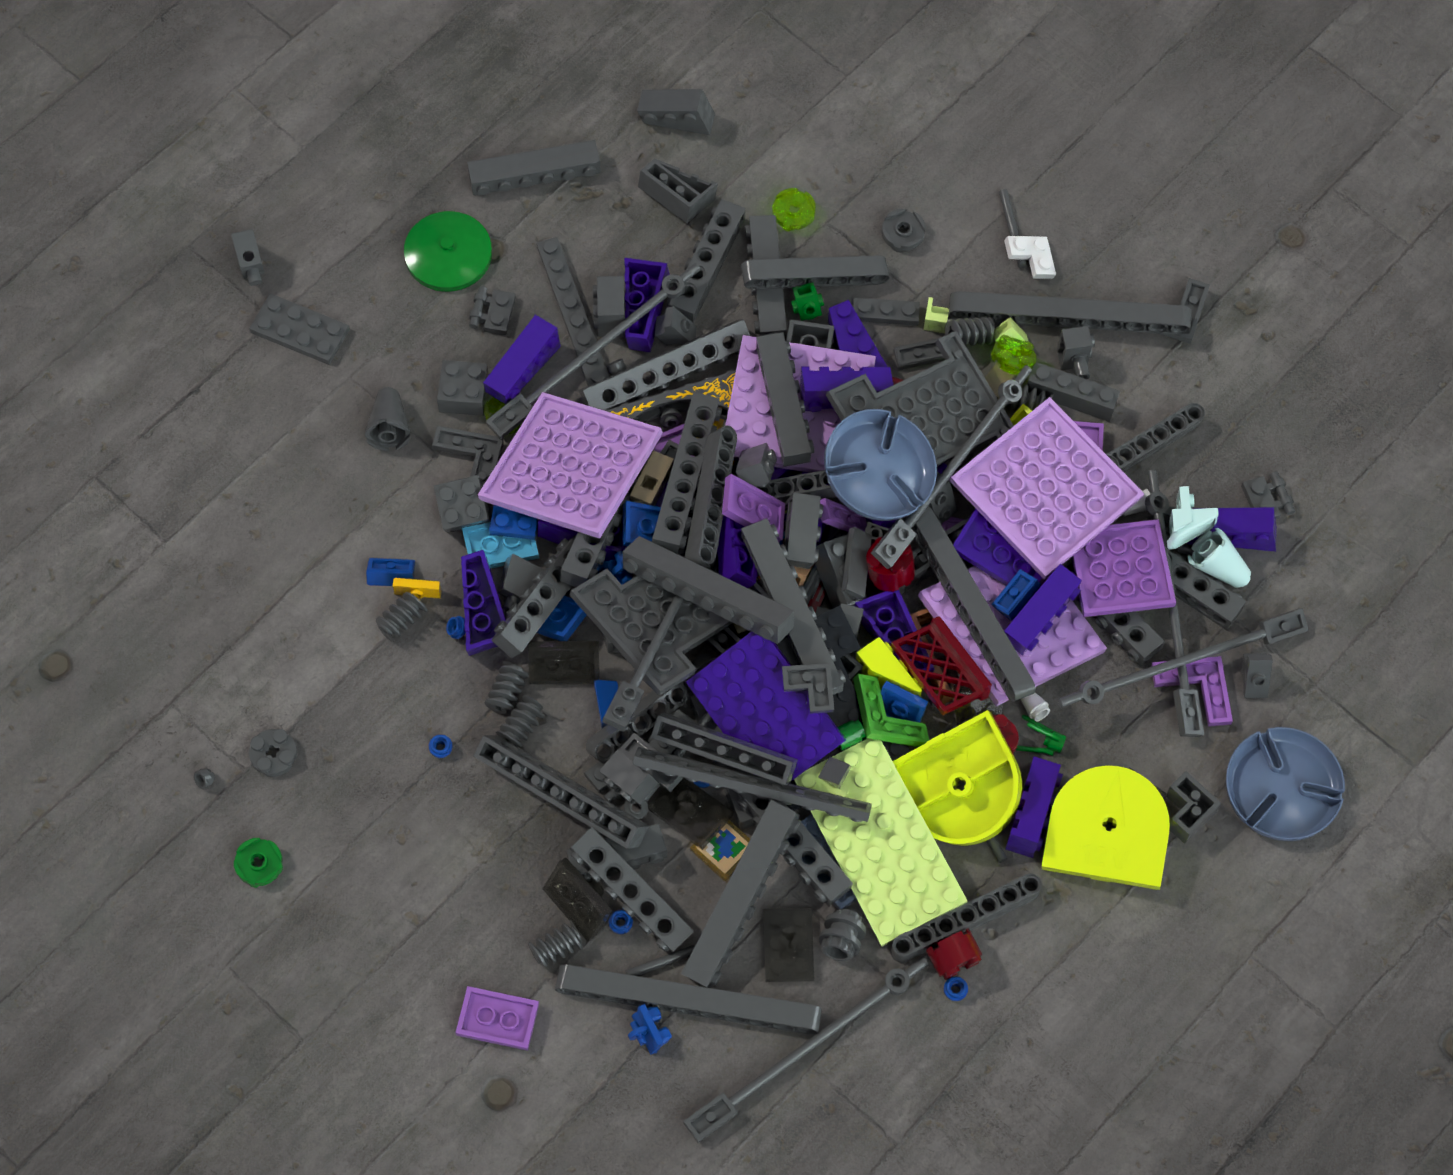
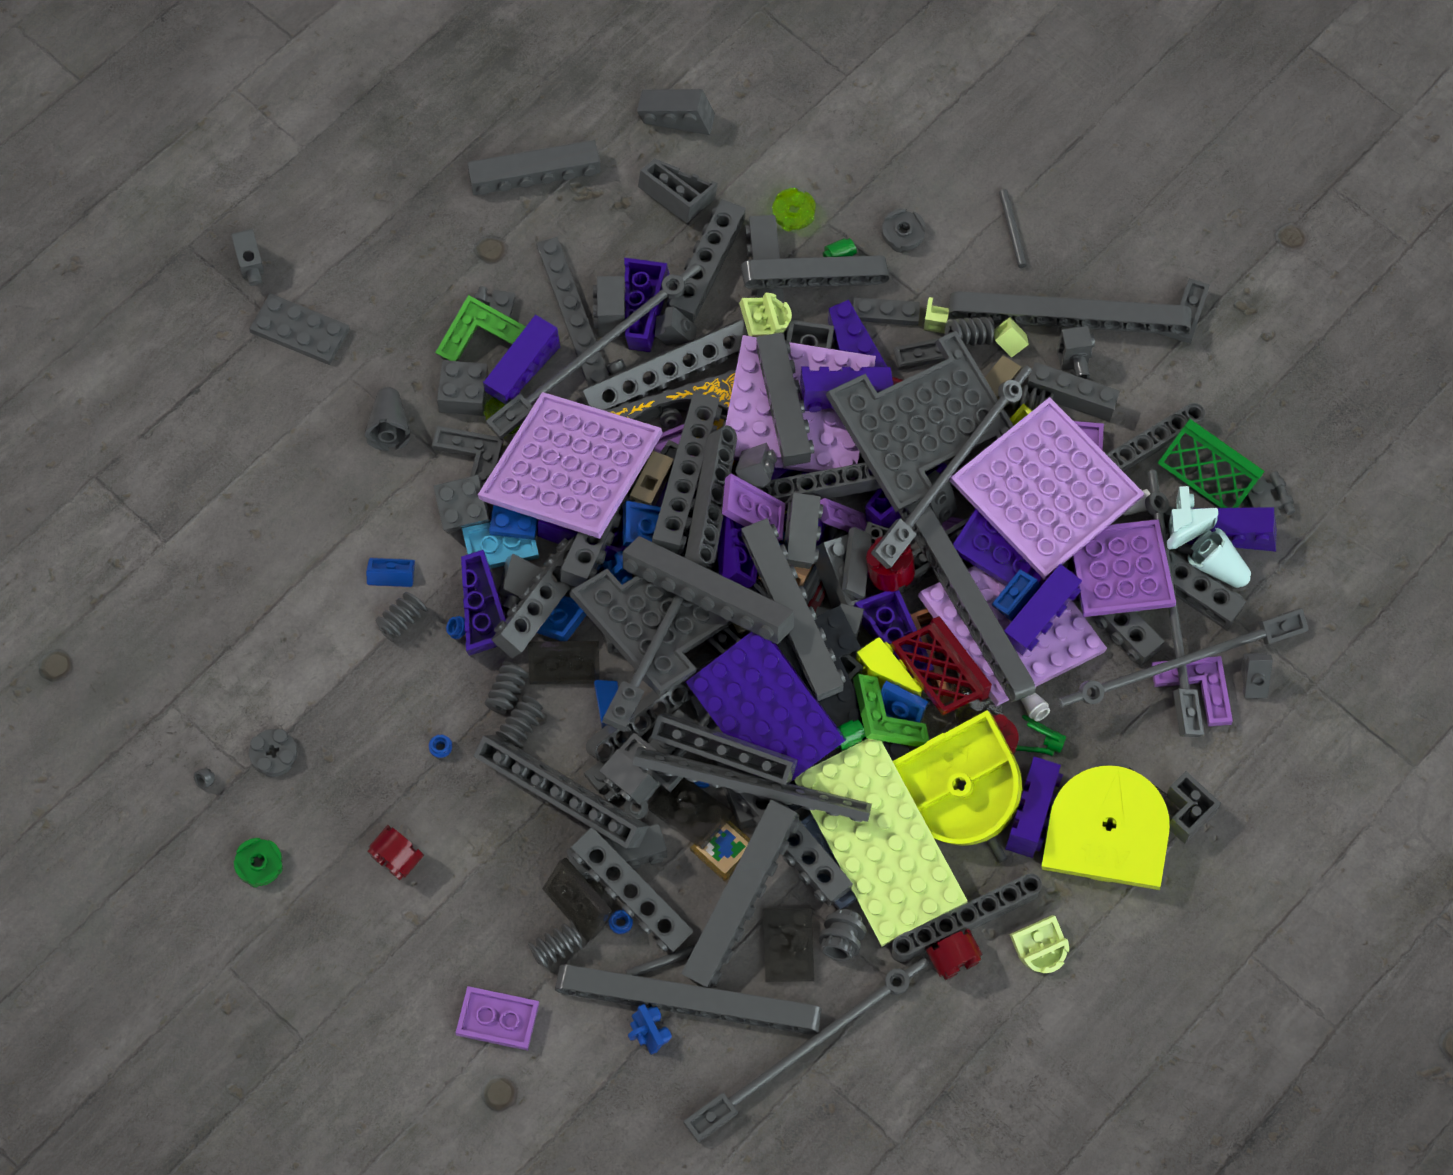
yellow plate [393,578,441,599] -> none
green dish [404,211,492,292] -> none
dark grey plate [782,663,834,714] -> none
green brick [791,282,824,321] -> none
dark grey slope [818,757,851,789] -> none
sand blue piece [824,409,937,521] -> none
blue plate [944,977,968,1001] -> none
clear neon green plate [991,335,1036,375] -> none
white plate [1004,236,1056,279] -> none
sand blue piece [1226,727,1345,841] -> none
none -> dark red brick [367,825,424,881]
none -> bright green plate [435,295,526,361]
none -> yellowish green slope [739,293,792,337]
none -> green brick [822,238,857,257]
none -> yellowish green slope [1010,915,1069,973]
none -> green fence [1158,419,1265,508]

